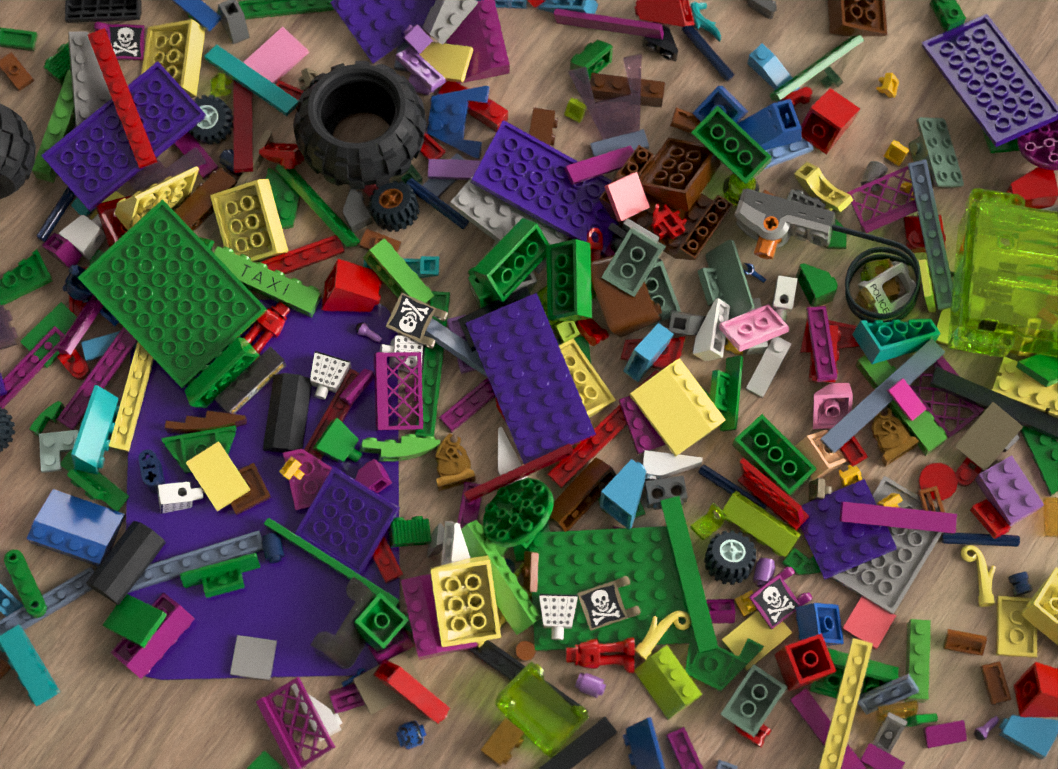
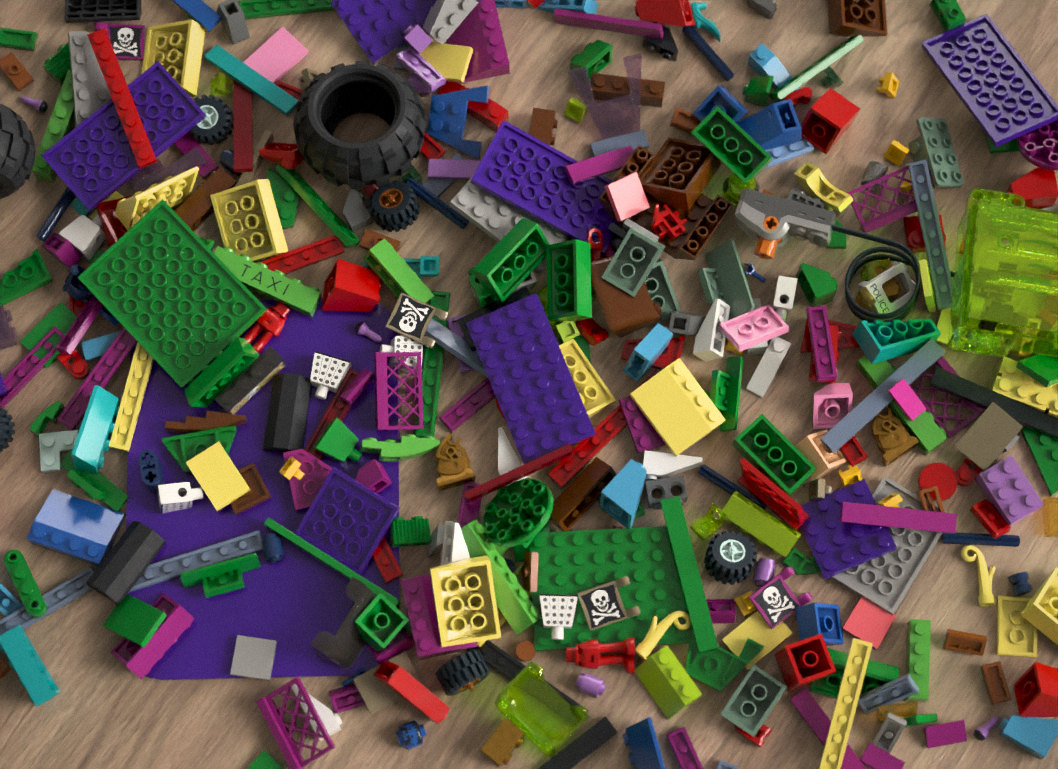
none -> medium lavender piece [21,96,48,113]
none -> black wheel [435,650,491,696]
none -> green slope [742,75,774,107]

